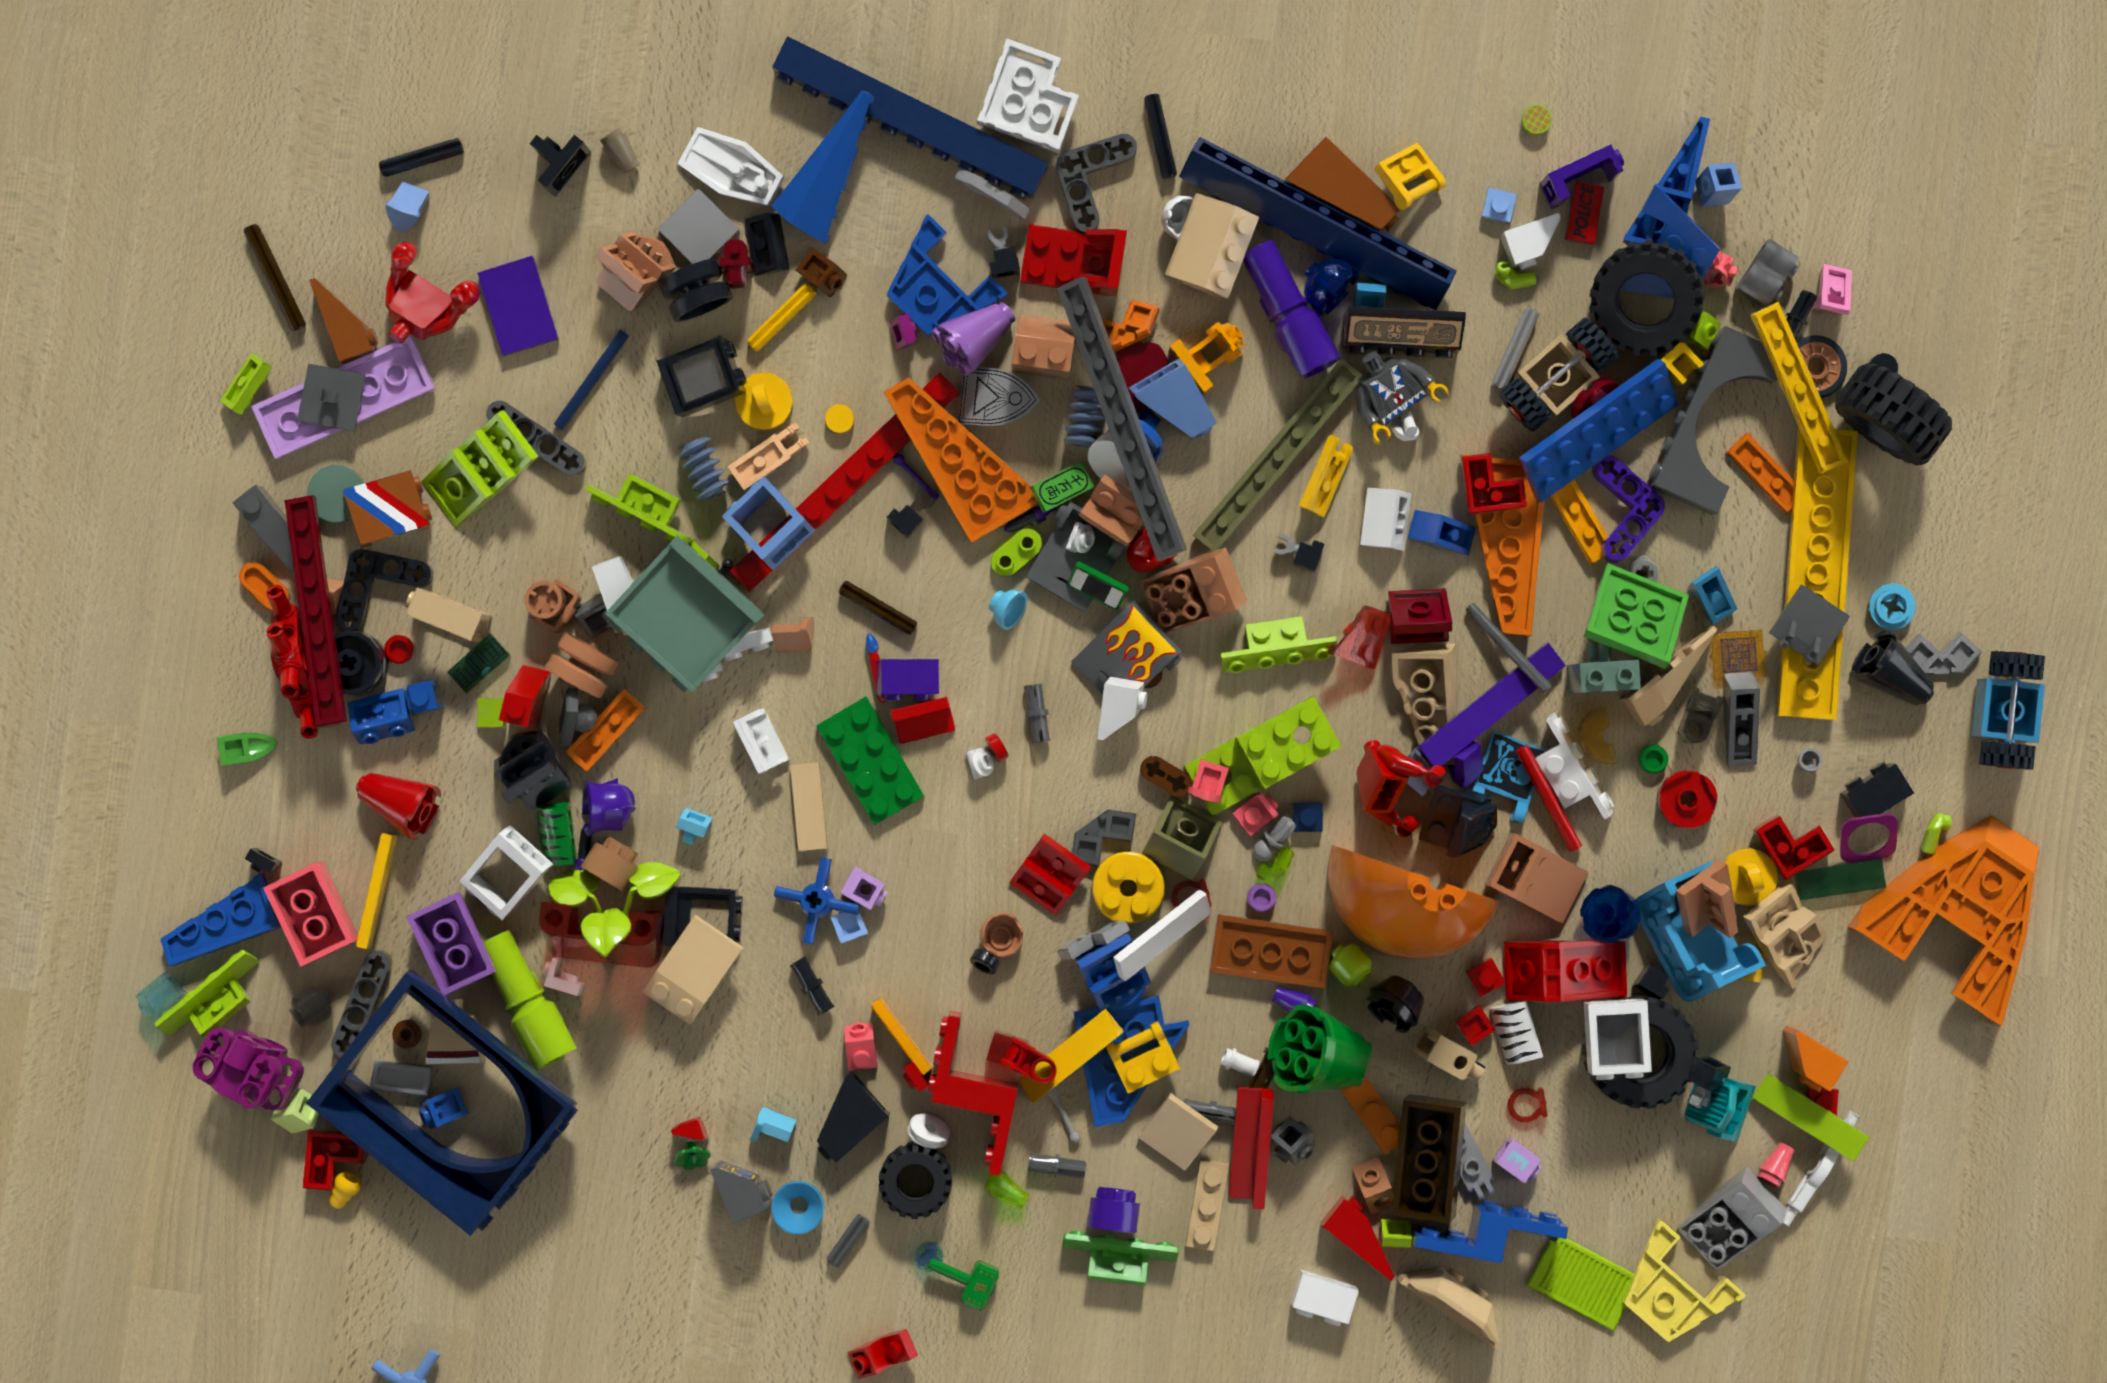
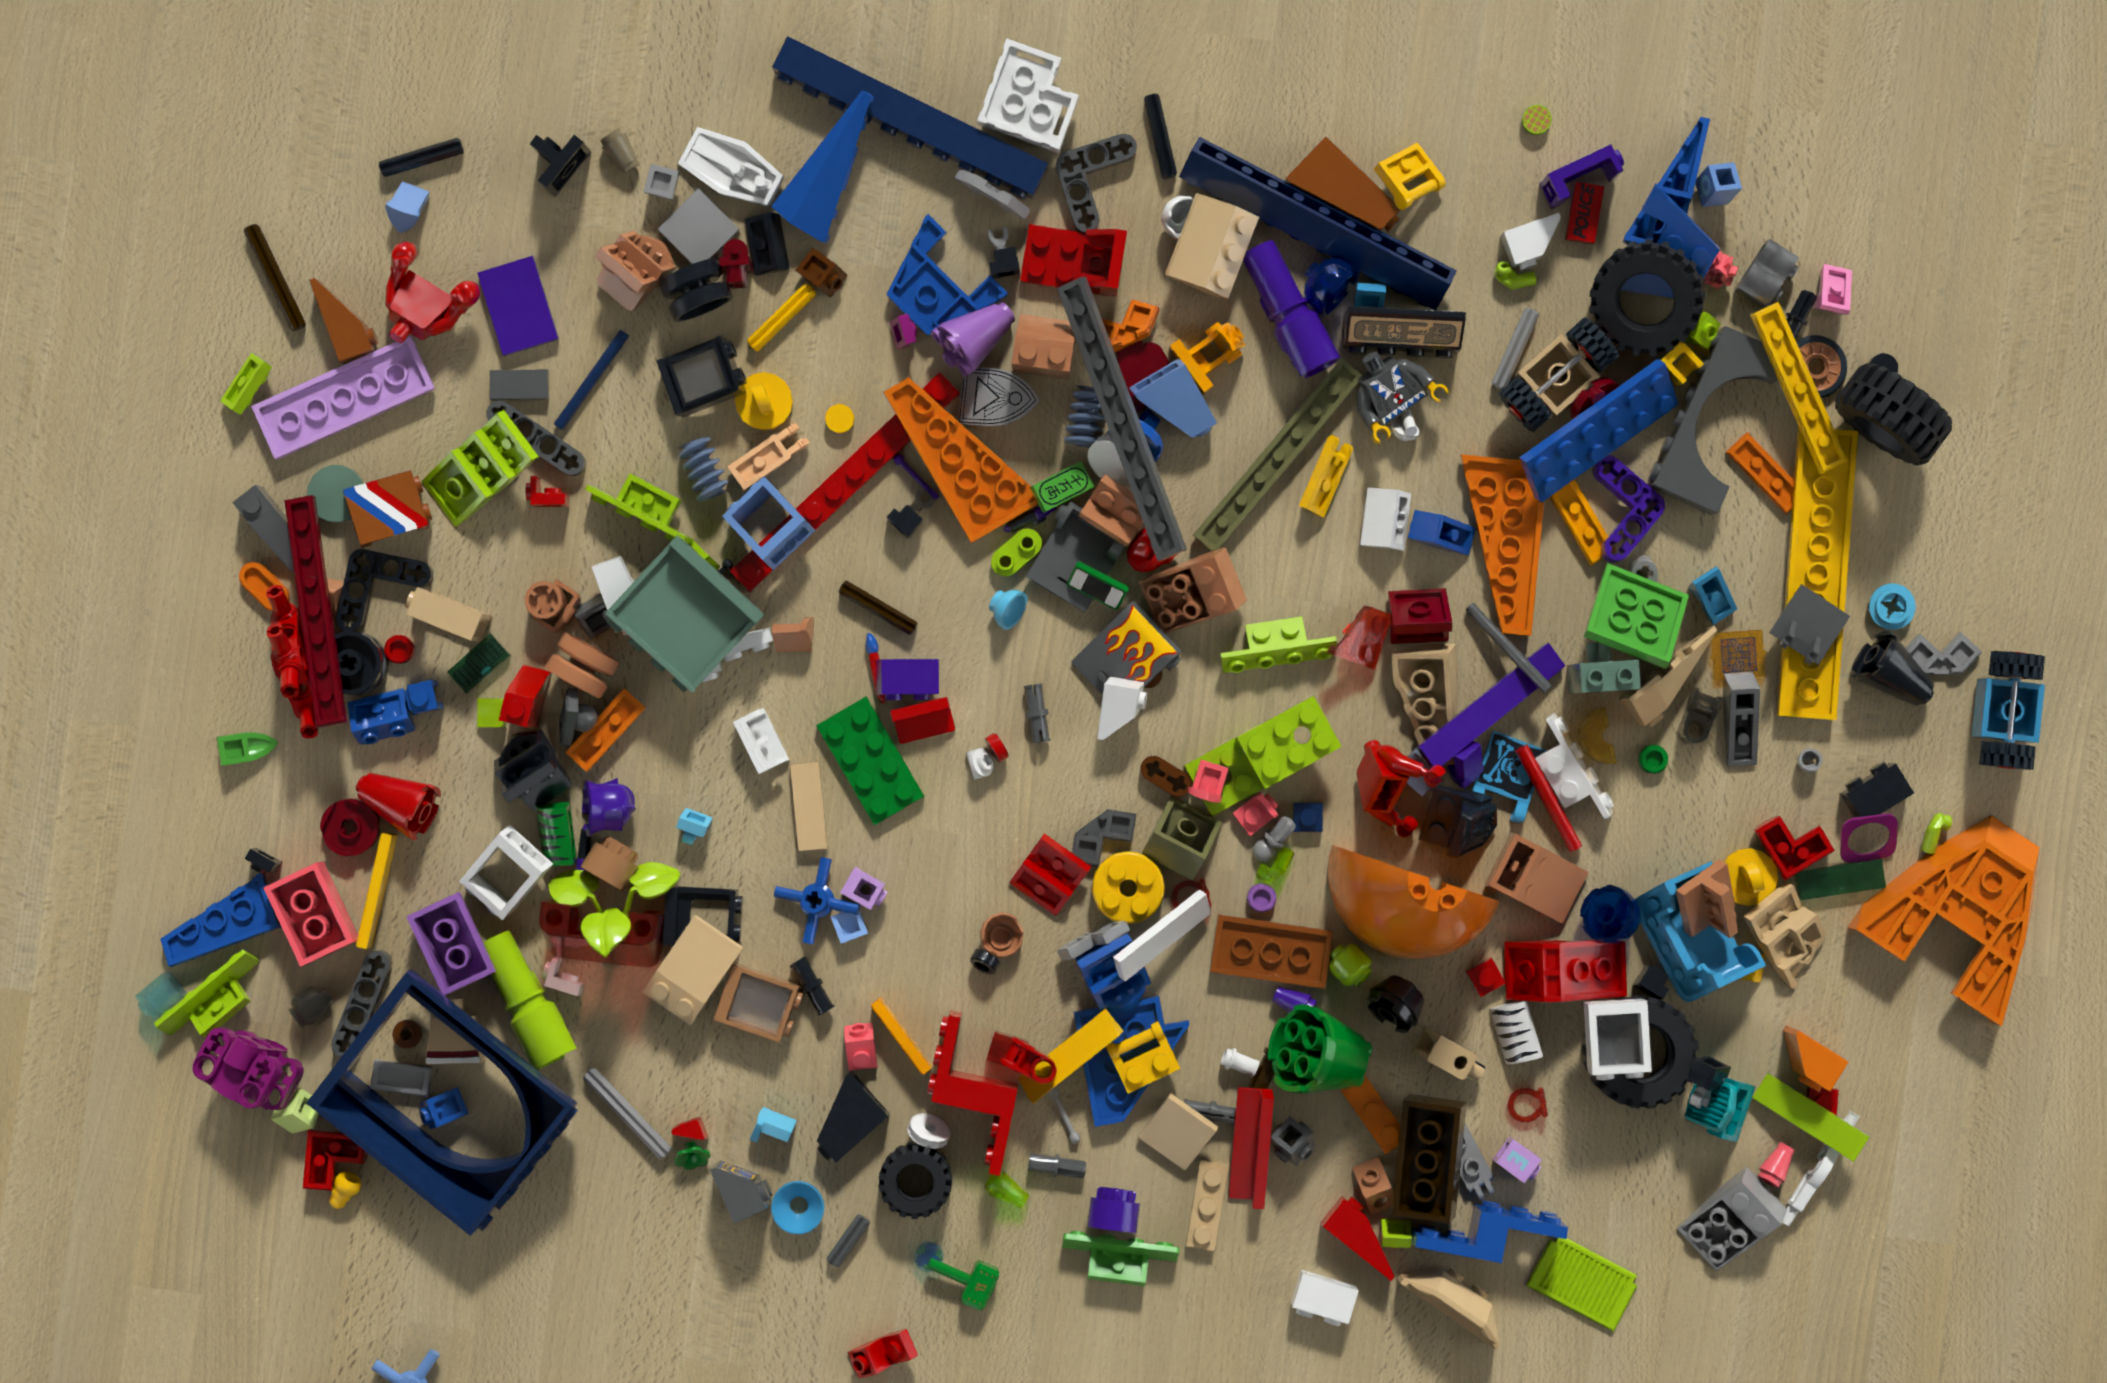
dark grey piece [297,364,366,432] -> none
red plate [902,1061,929,1092] -> none
white plate [1066,522,1095,553] -> none
black piece [1273,534,1325,573] -> none
red plate [1455,1005,1496,1046] -> none
red brick [1461,453,1527,515] -> none
light blue plate [1481,188,1517,224] -> none
light yellow wing [1623,1218,1746,1342] -> none
red plate [1658,770,1718,828] -> none
none -> dark red plate [320,798,380,856]
none -> dark grey tile [490,369,549,400]
none -> red bracket [525,476,569,507]
none -> light grey axle [583,1068,671,1159]
none -> light grey tile [643,164,680,201]
none -> window [713,963,803,1043]

